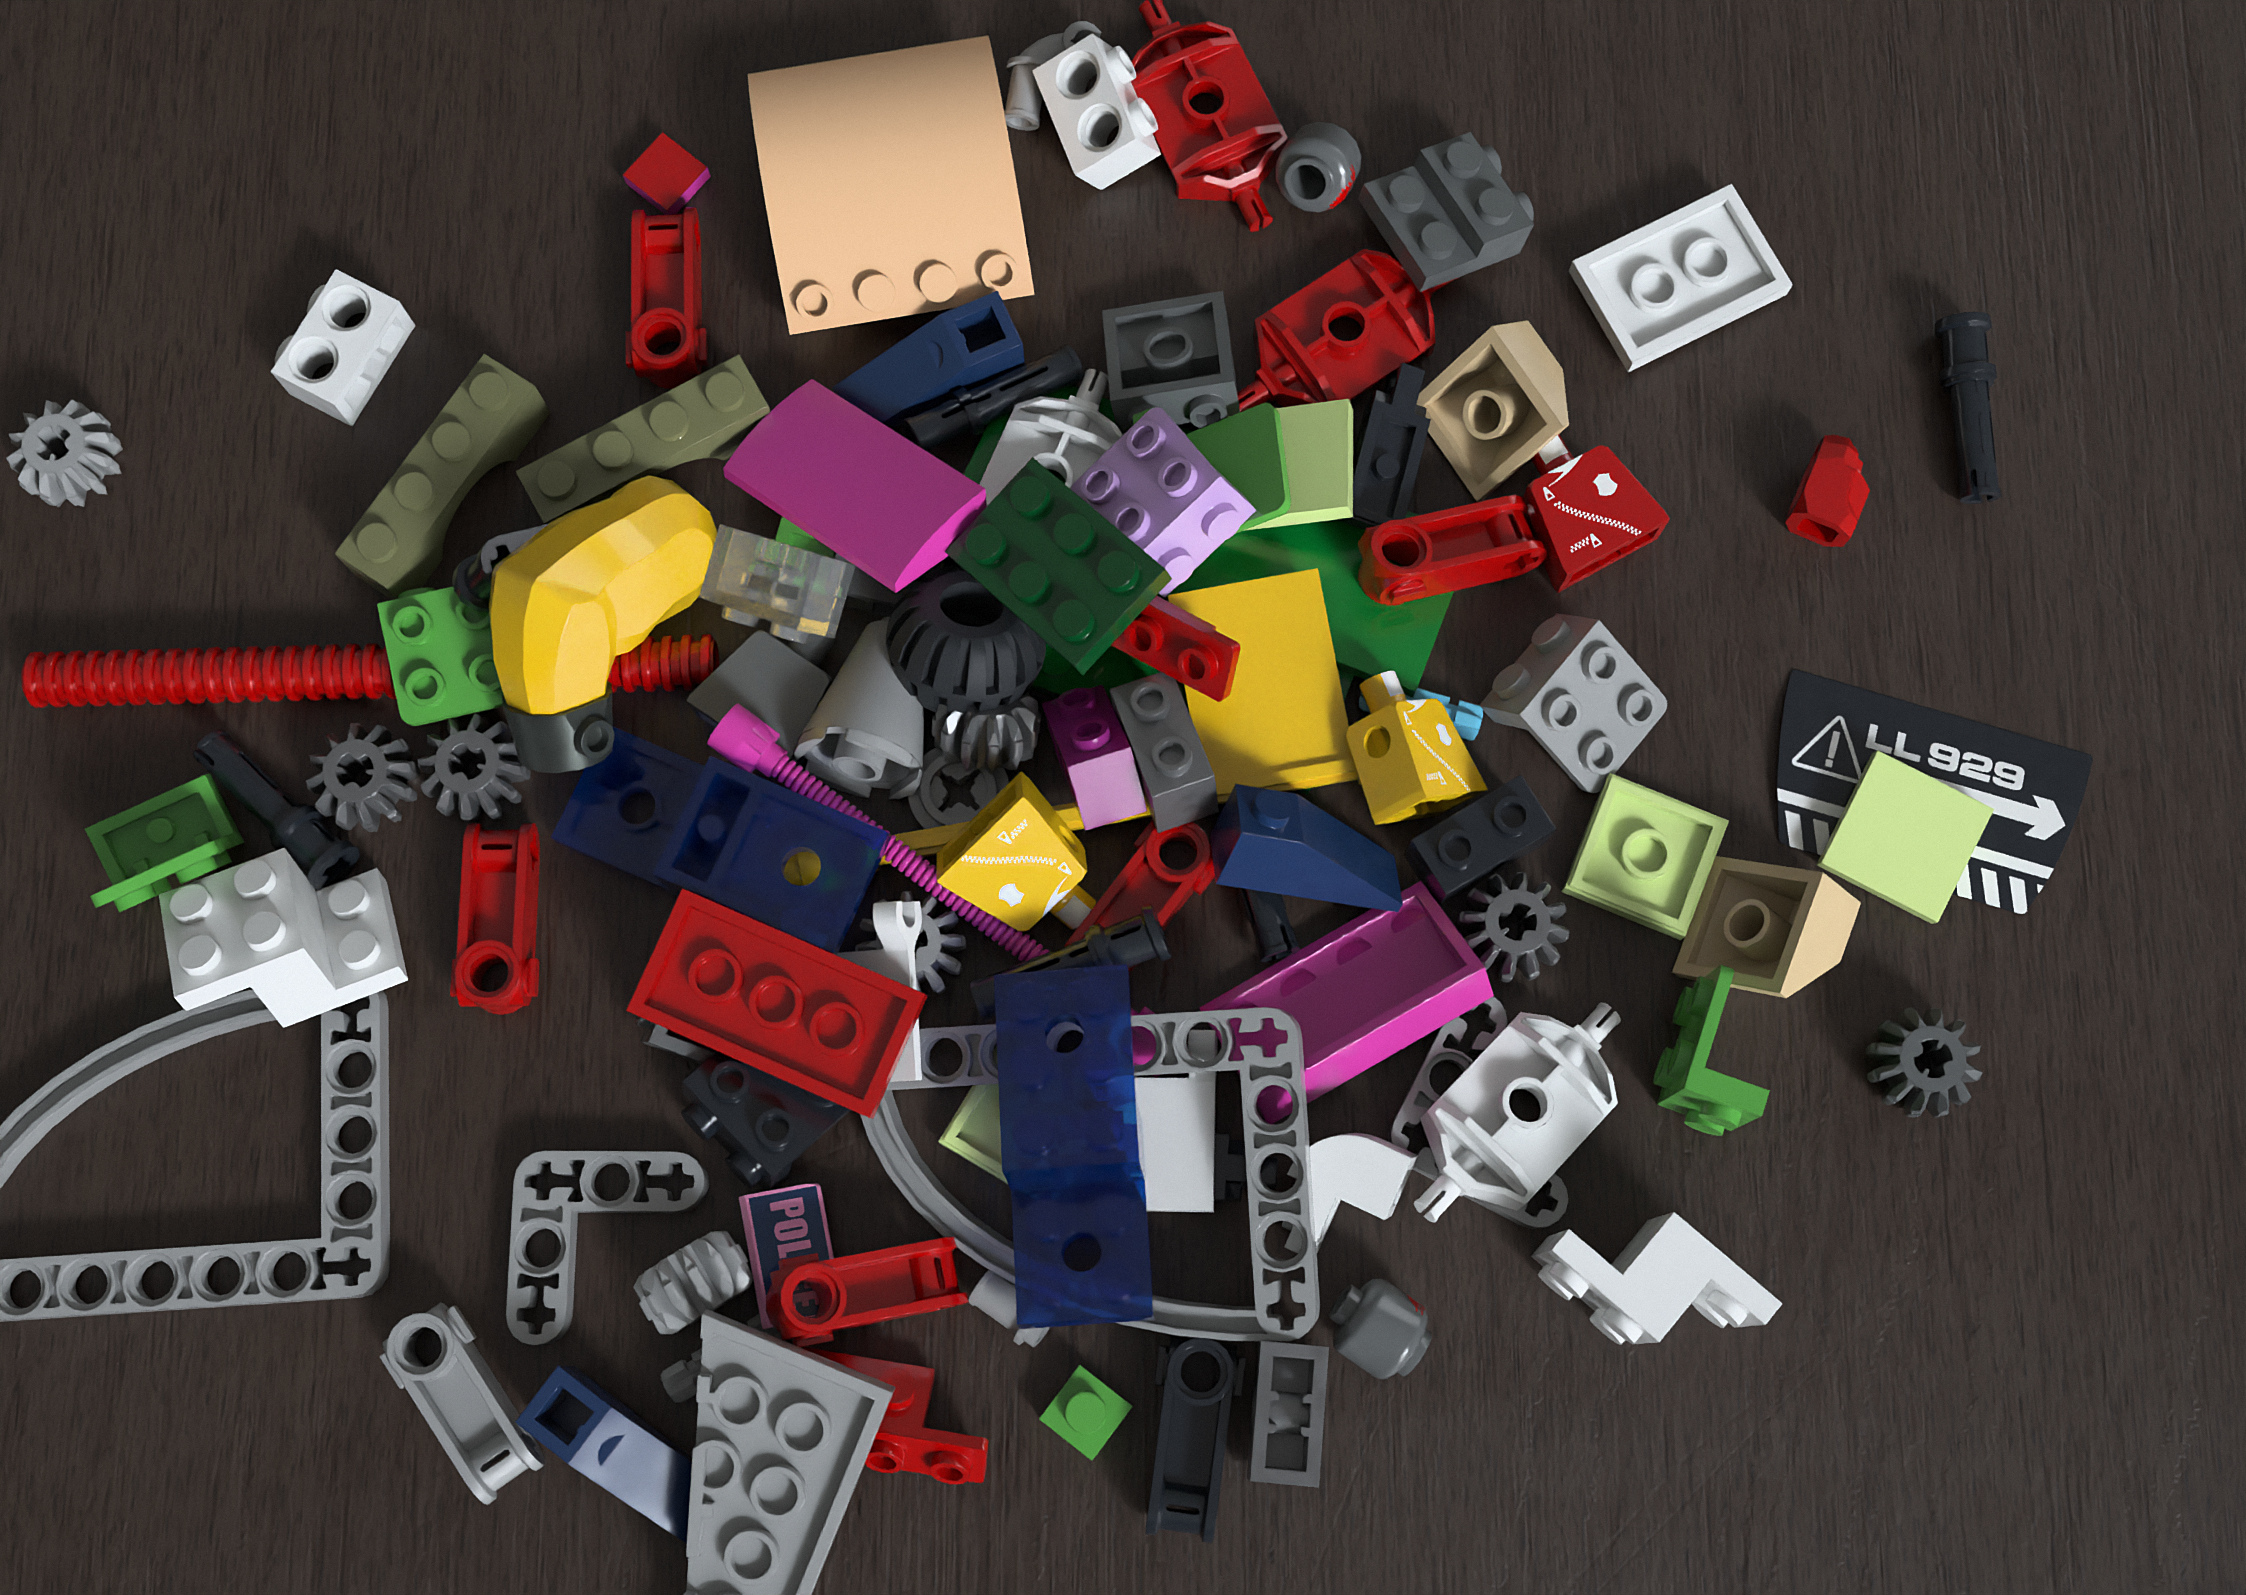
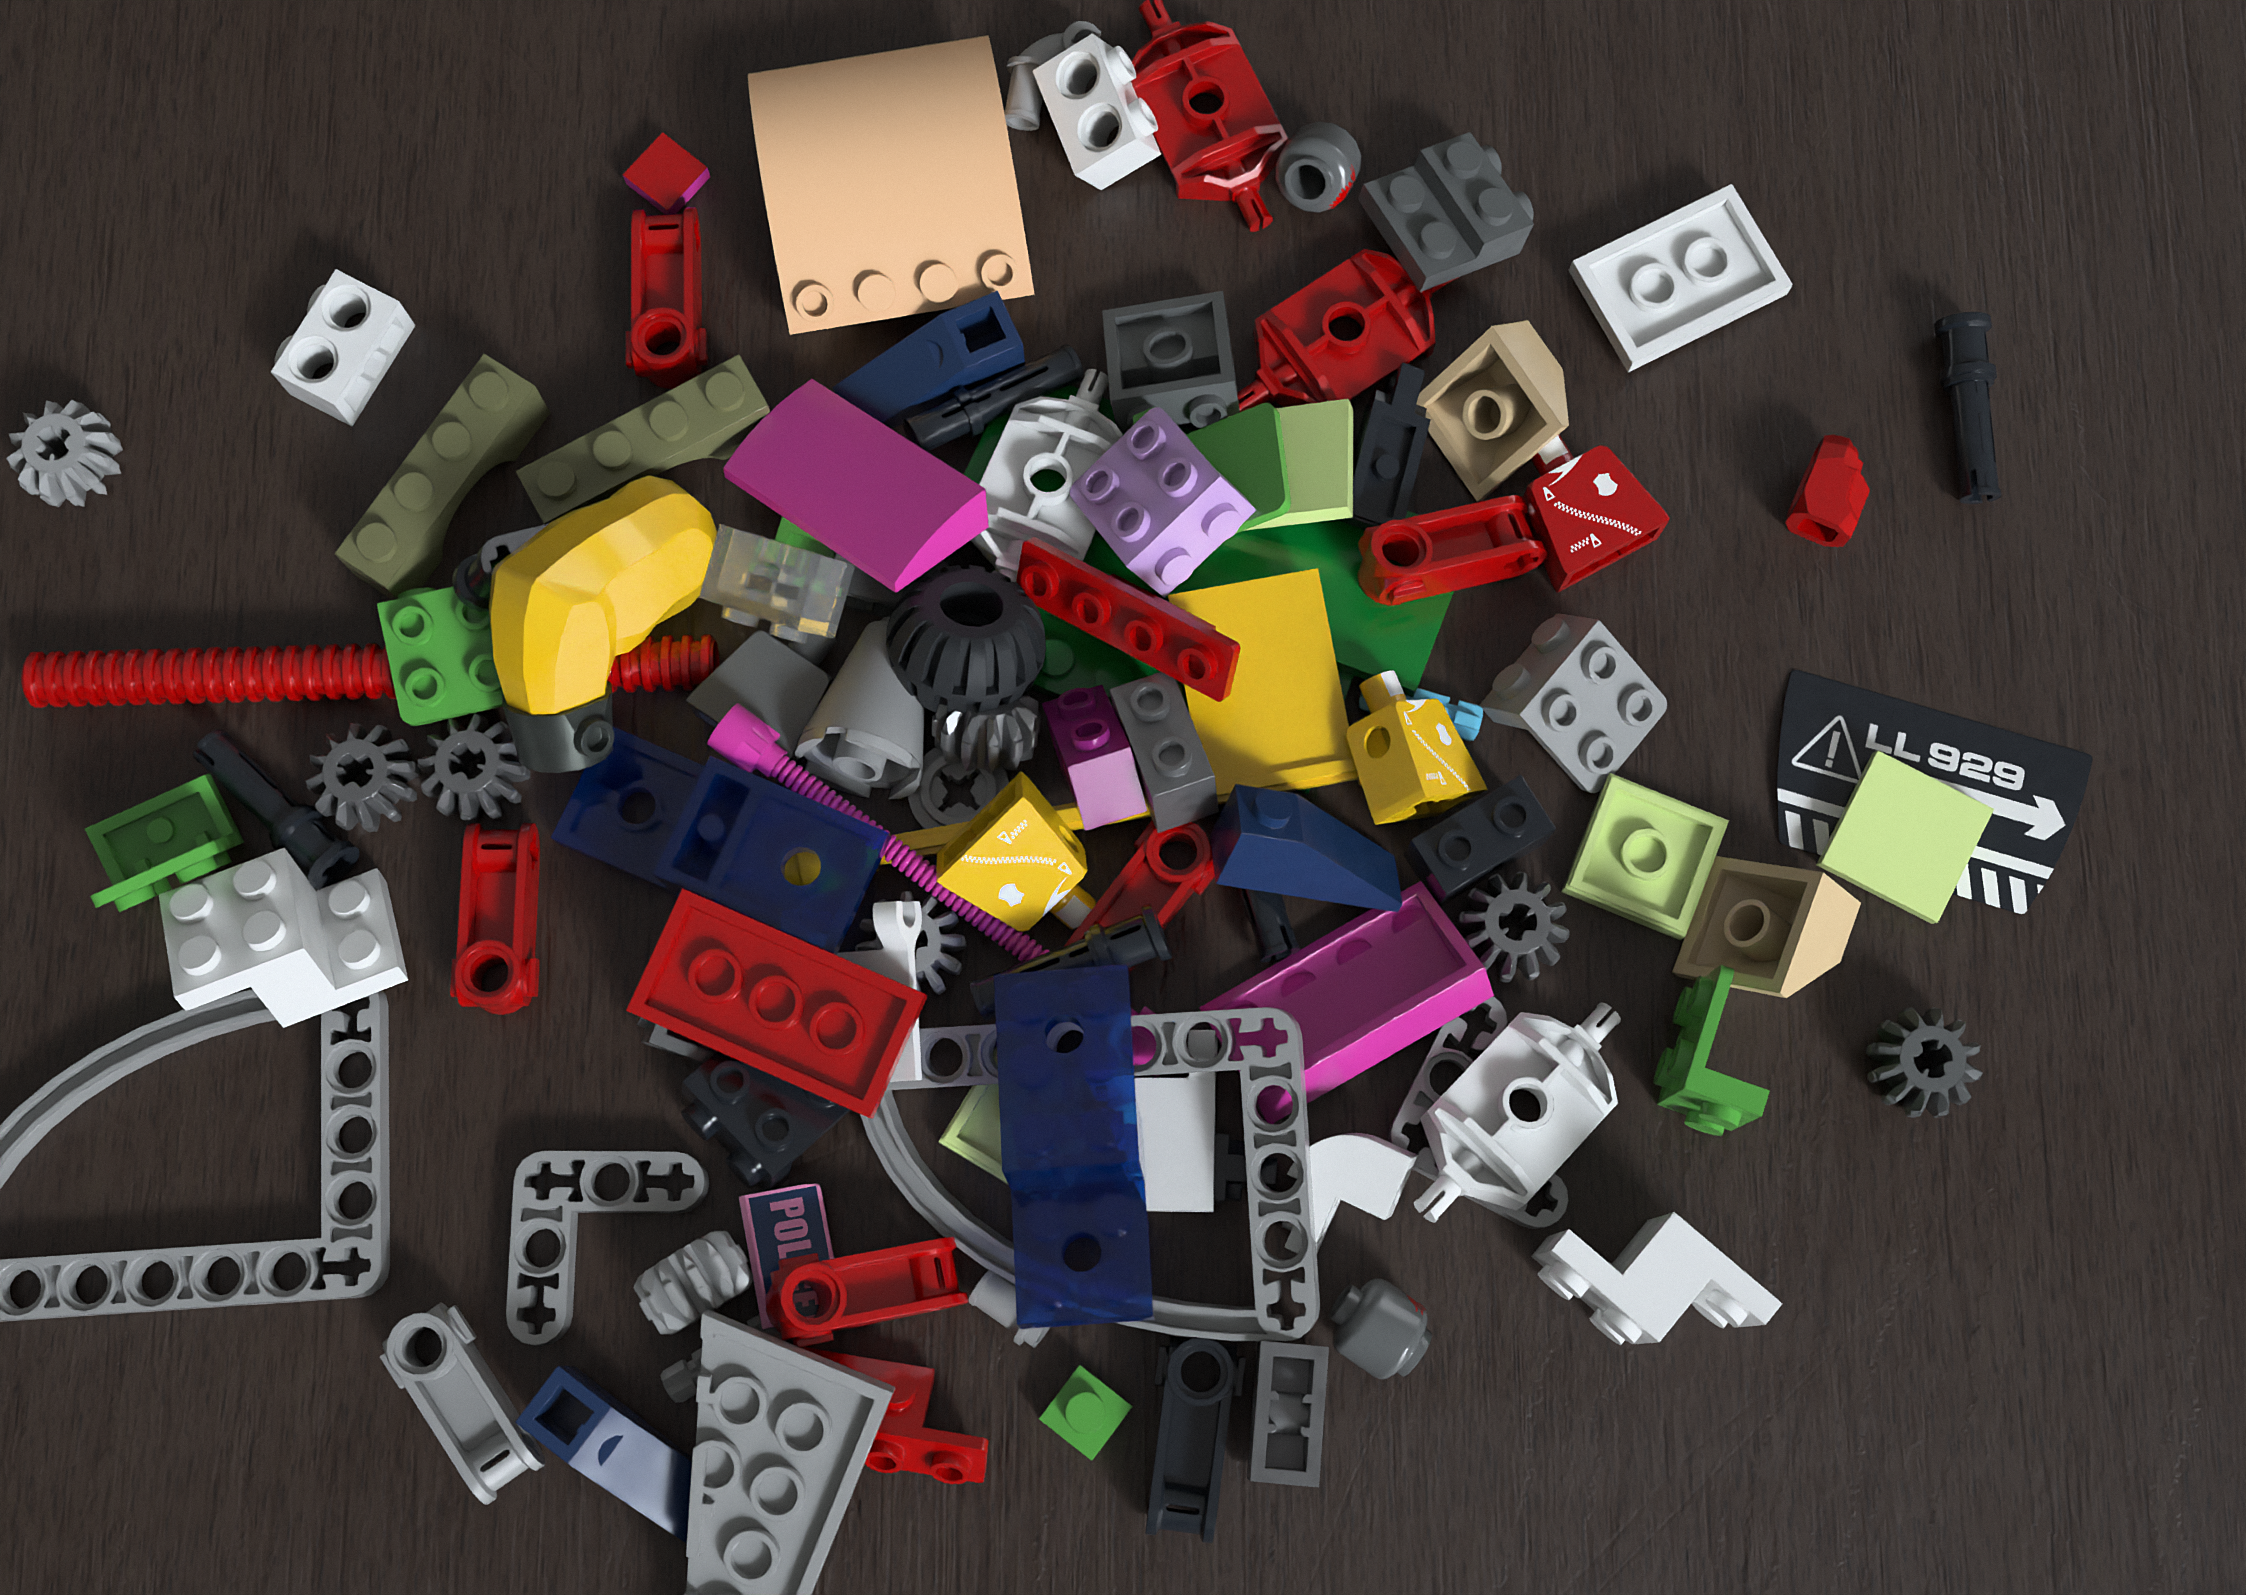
dark green plate [945,457,1172,675] -> none

